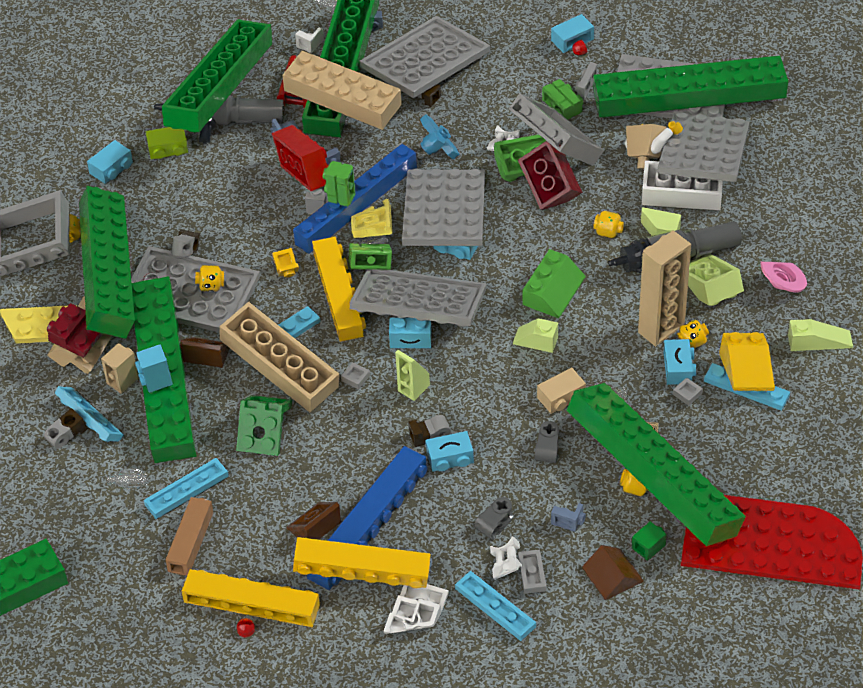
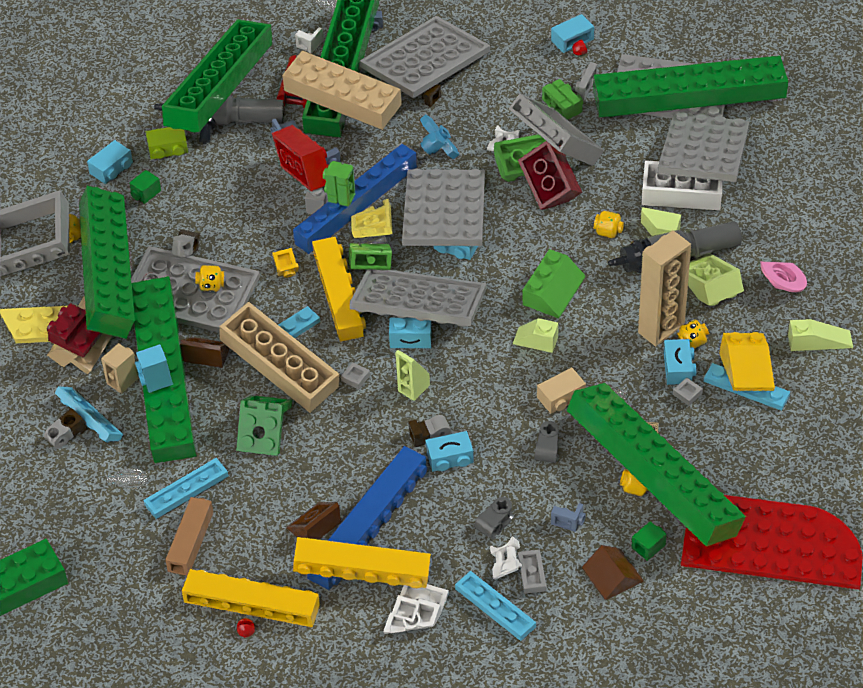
tan torso [624,121,683,169] -> none
none -> green brick [129,170,161,204]

